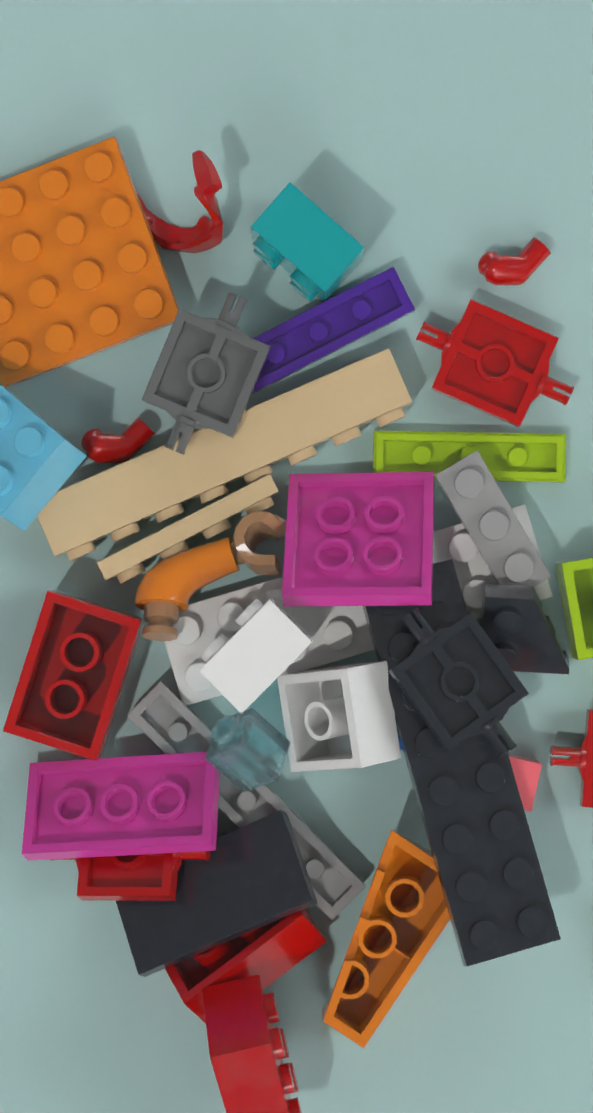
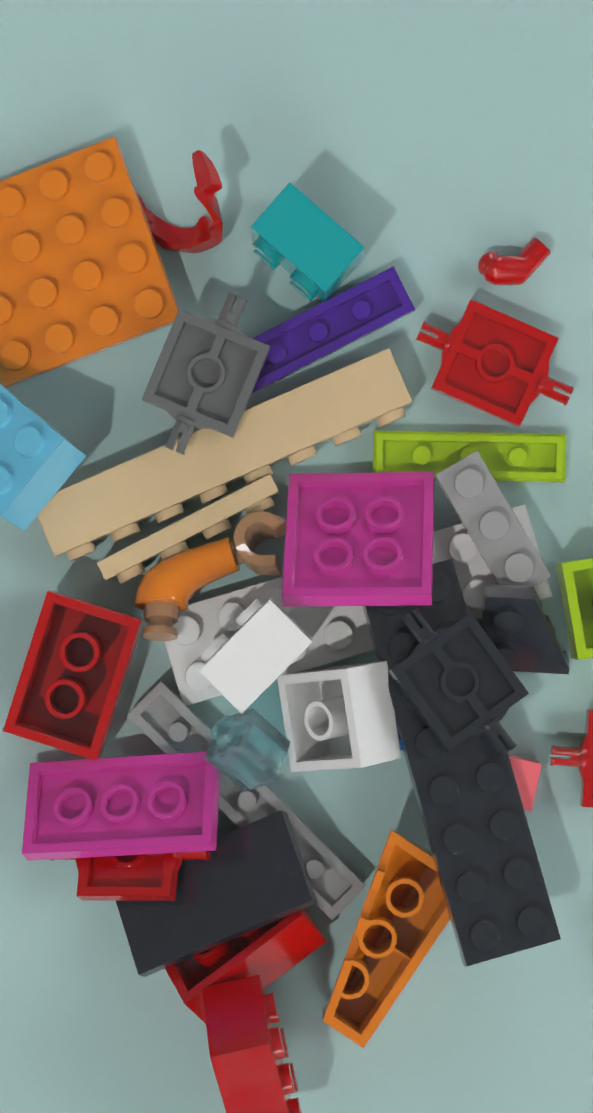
red arm [81,417,155,464] -> none

